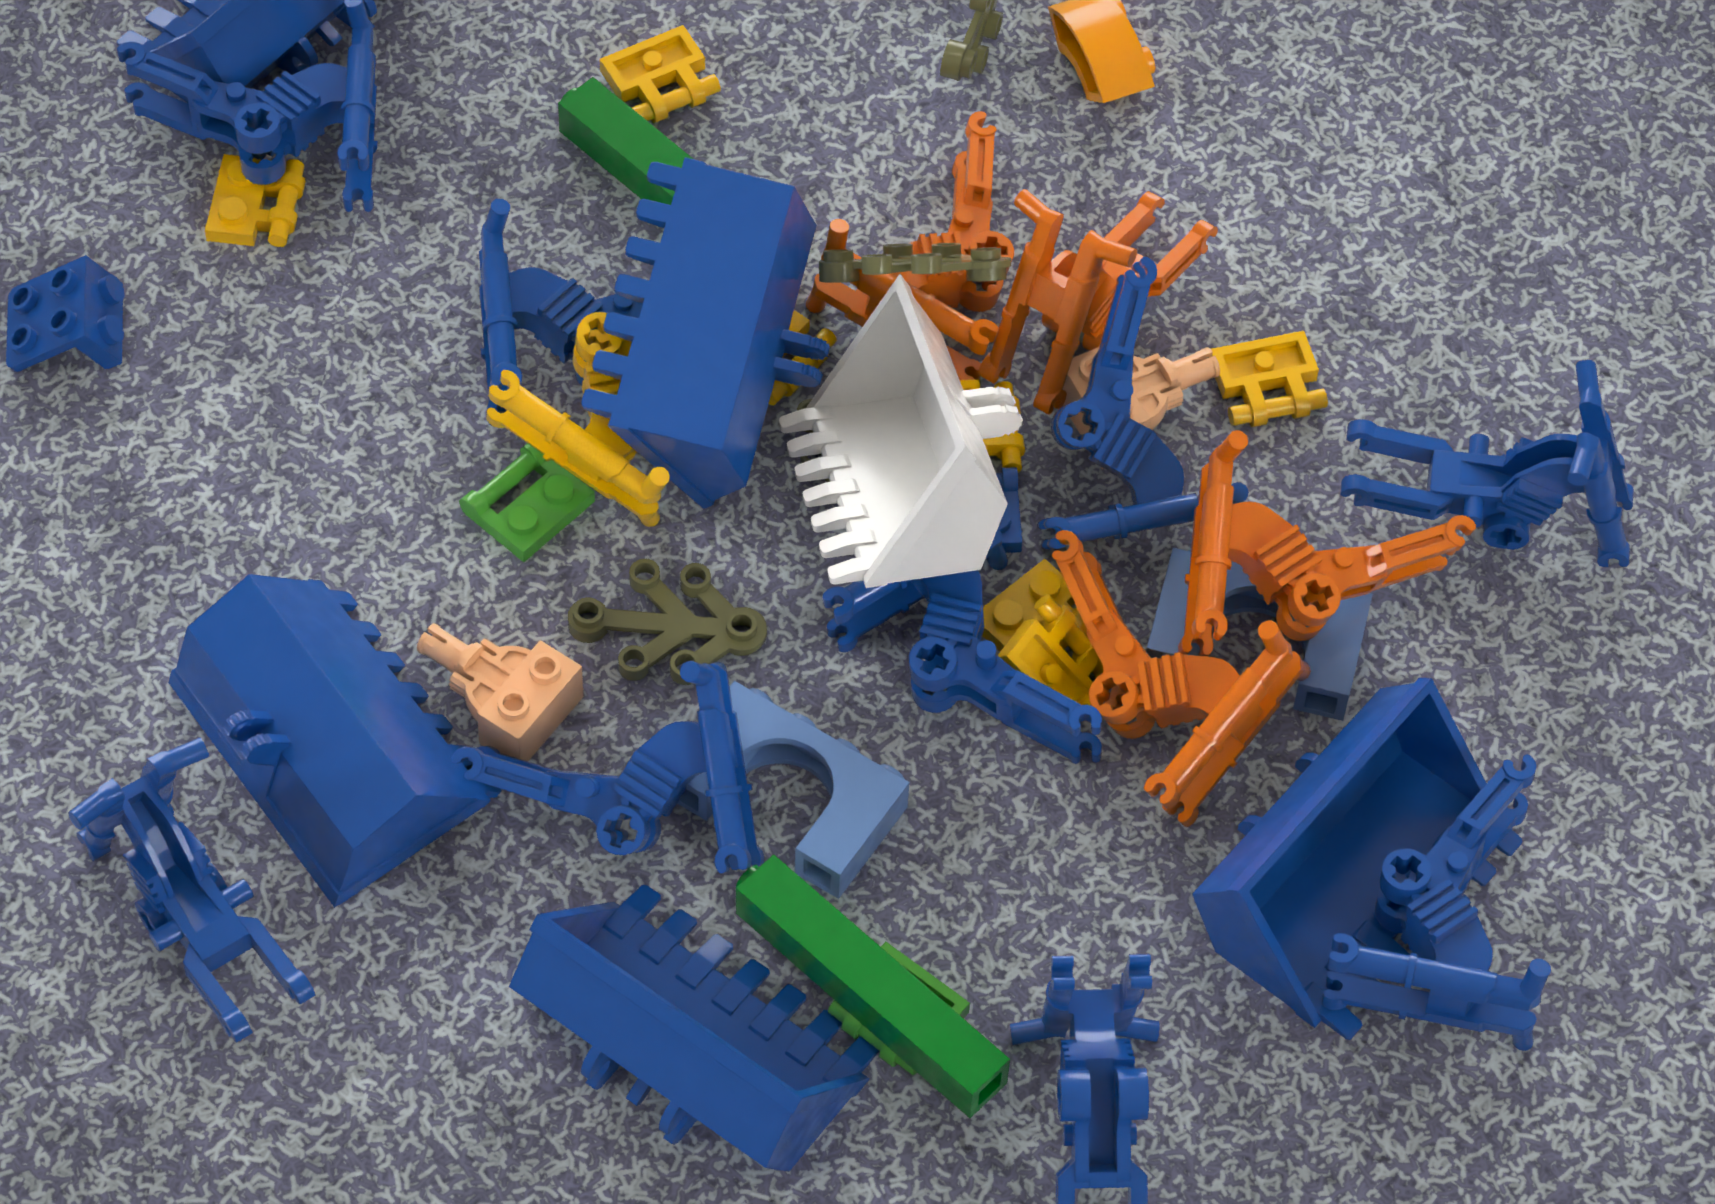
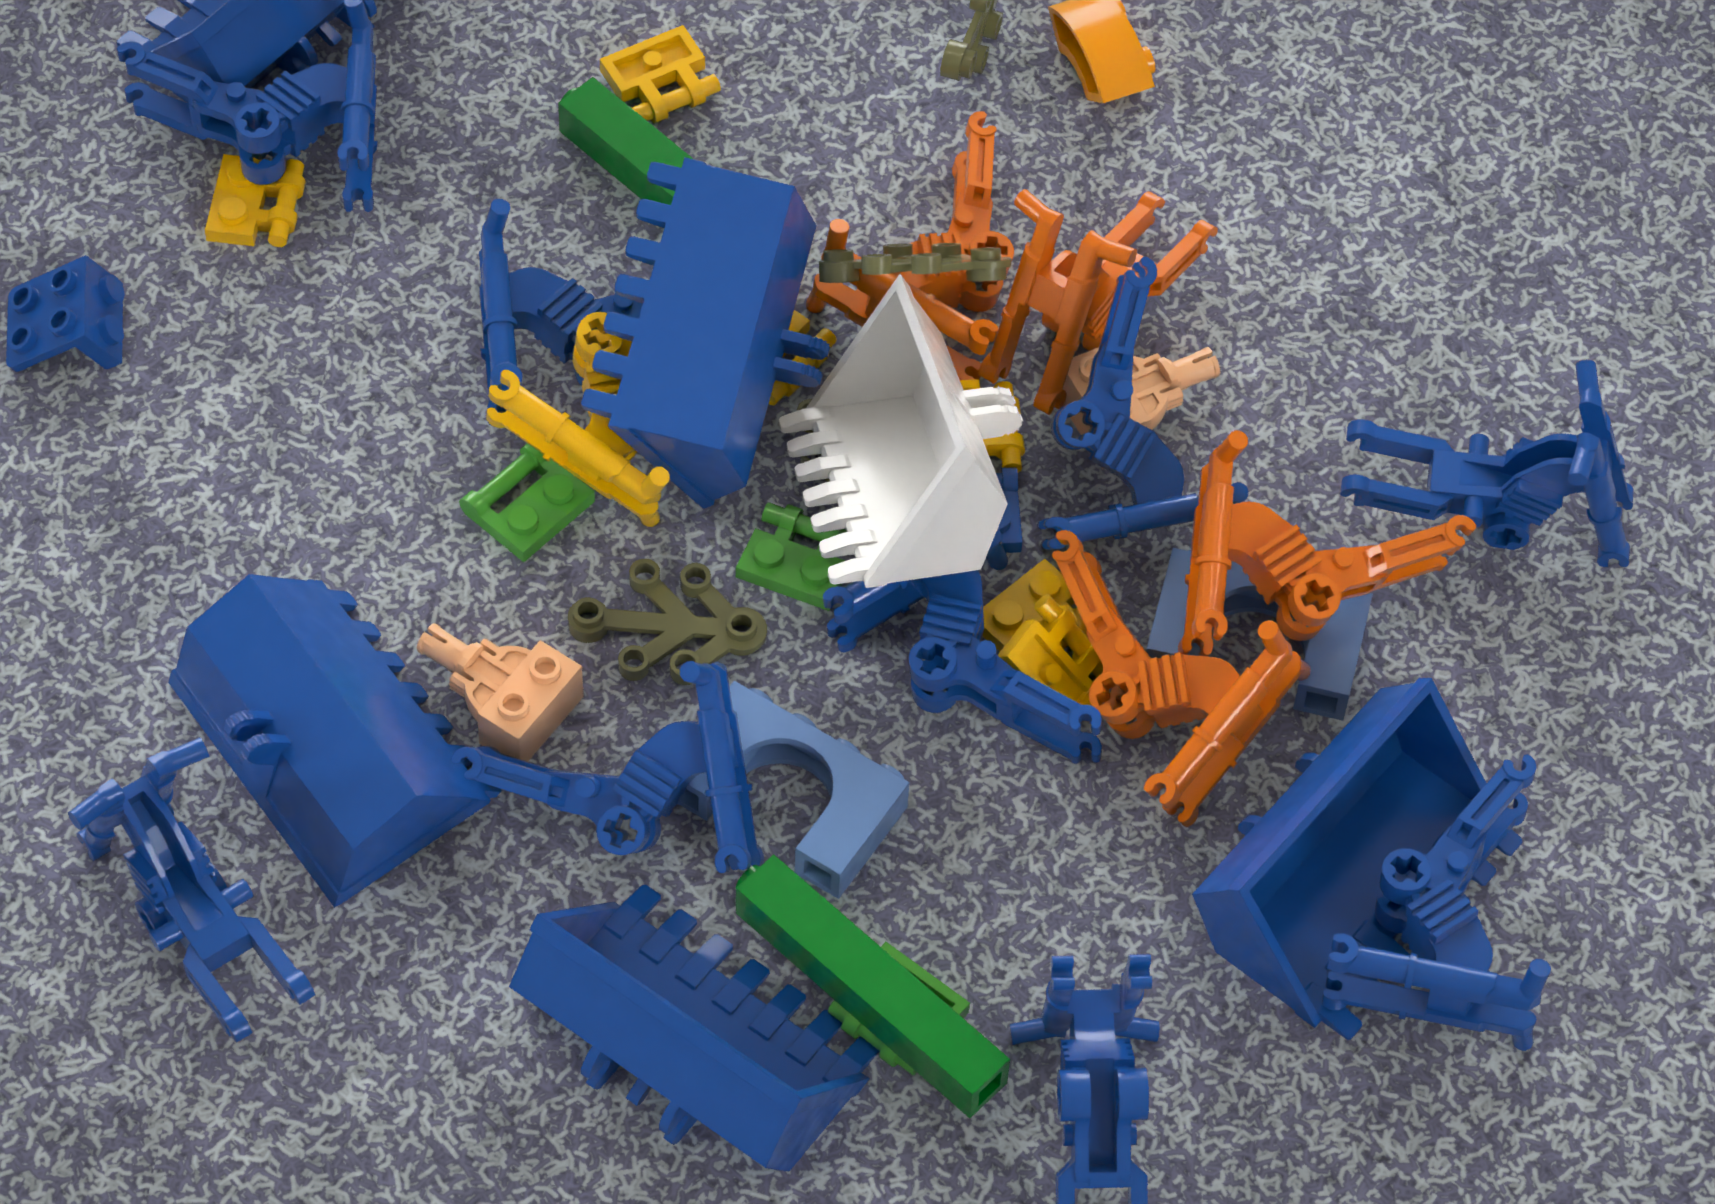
yellow plate [1209,331,1328,427] -> none
none -> bright green plate [735,502,847,611]

